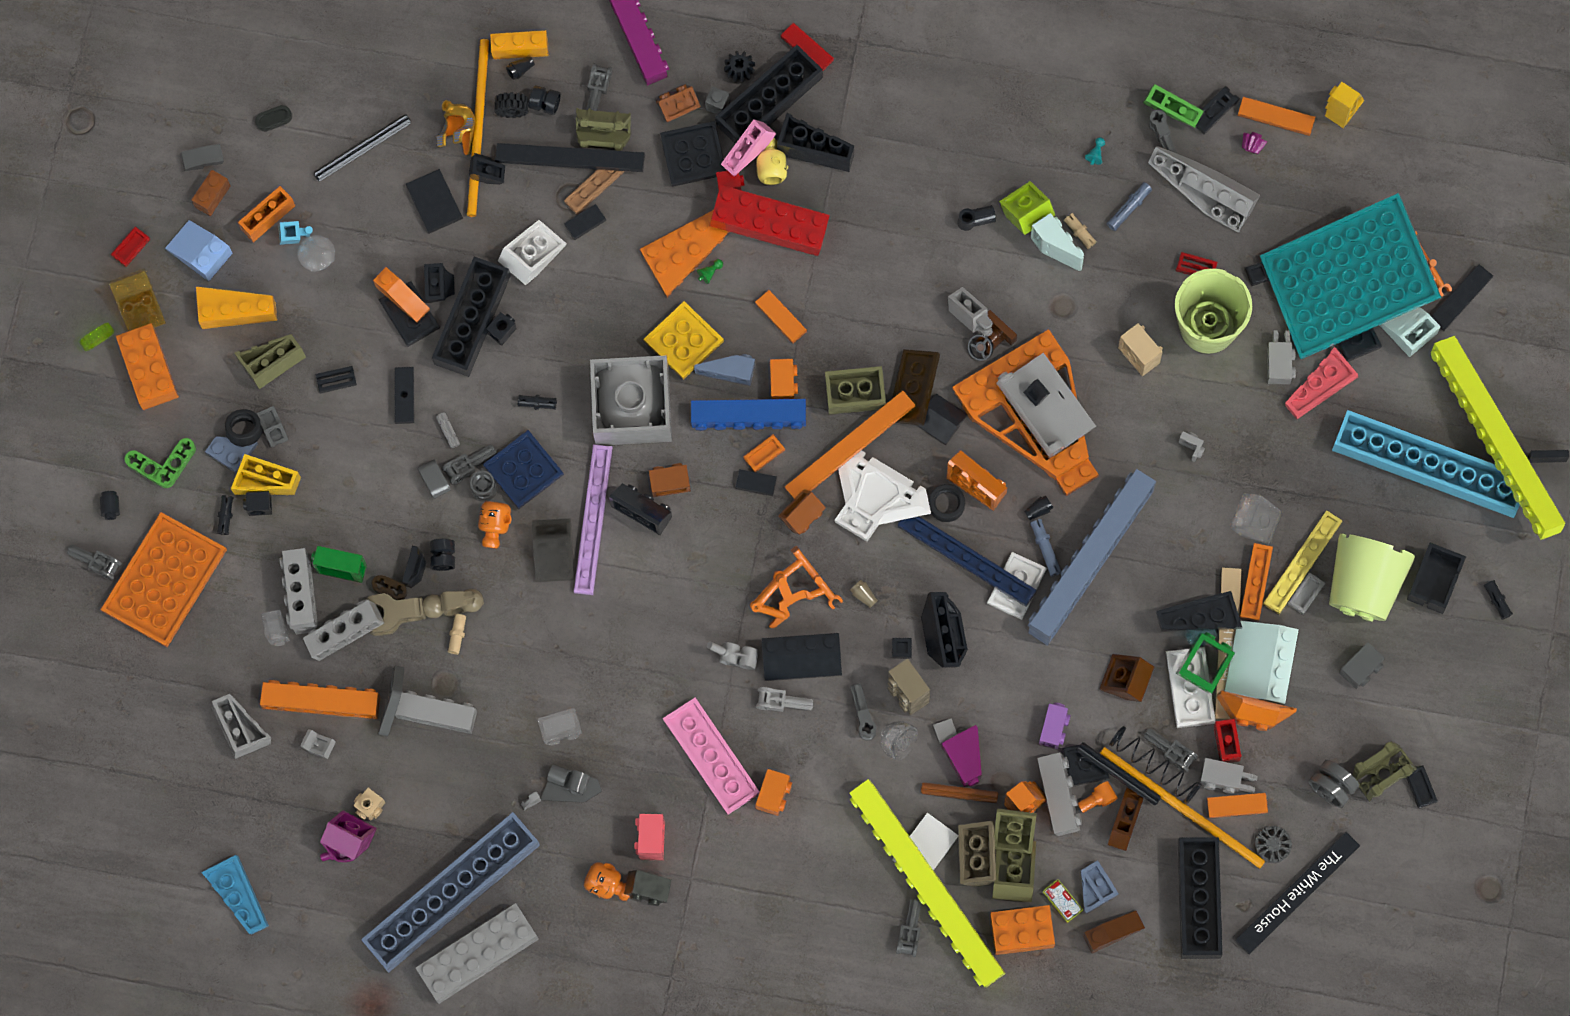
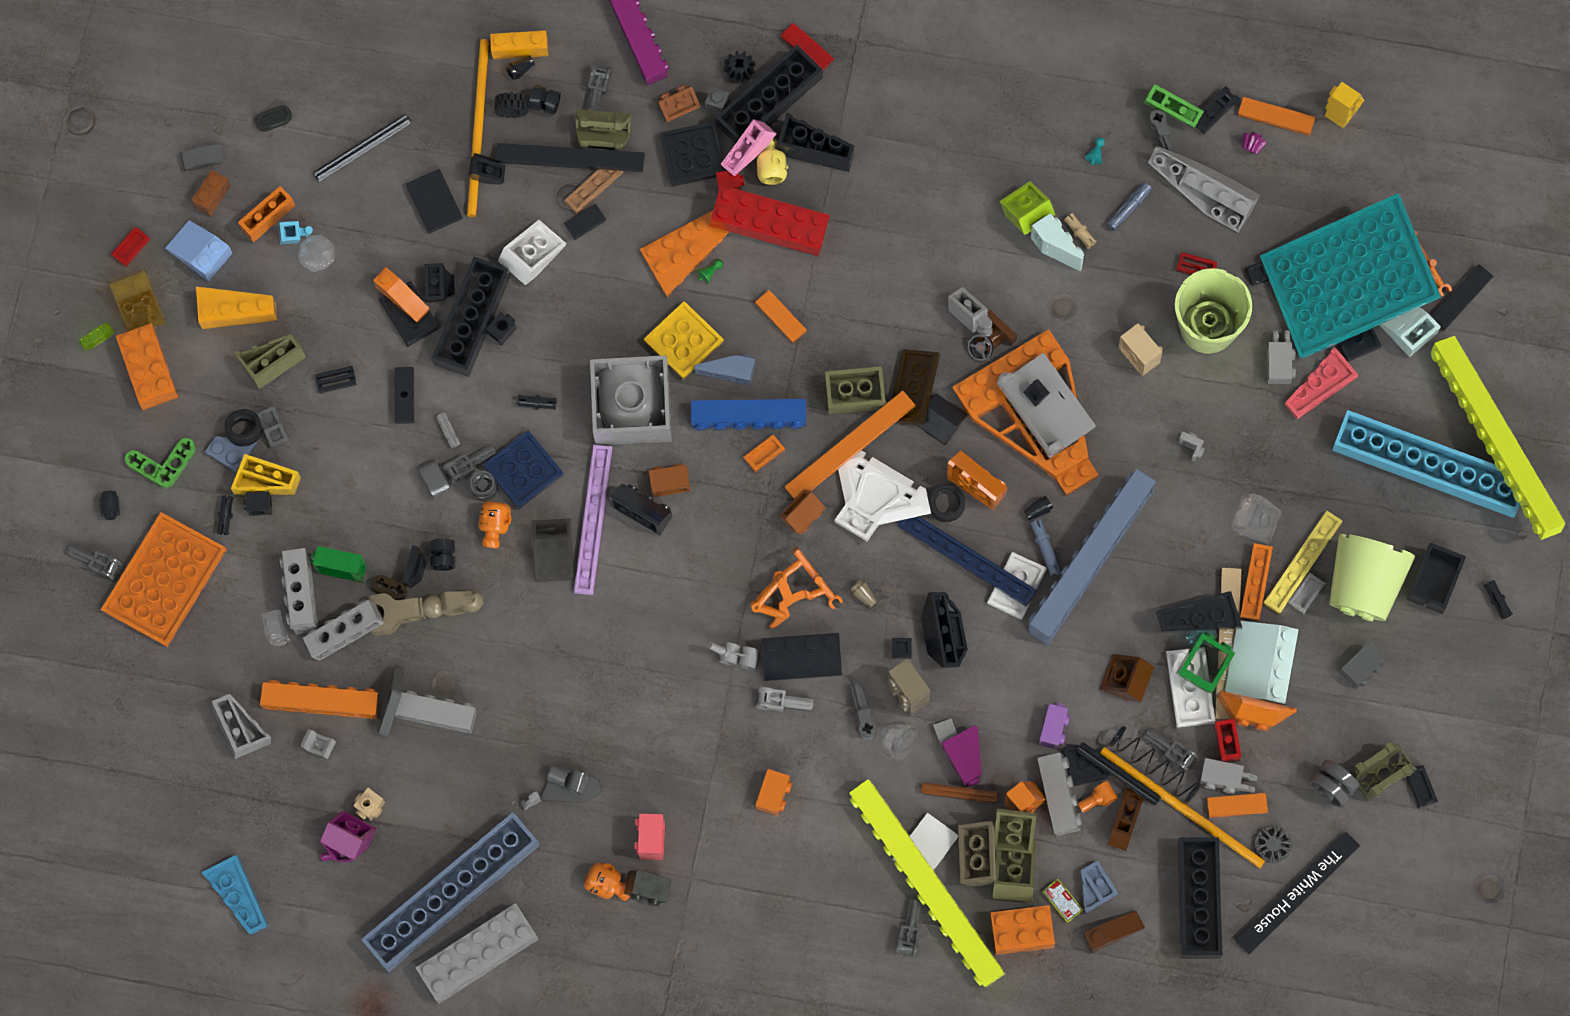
piece [436,100,476,155] -> none
tan pin [448,614,466,655] -> none
clear brick [537,708,582,746] -> none
bright pink plate [663,698,760,815] -> none
black tile [735,469,777,496] -> none
orange brick [770,359,798,399] -> none
black piece [958,205,996,231] -> none
black tile [1528,450,1569,463] -> none

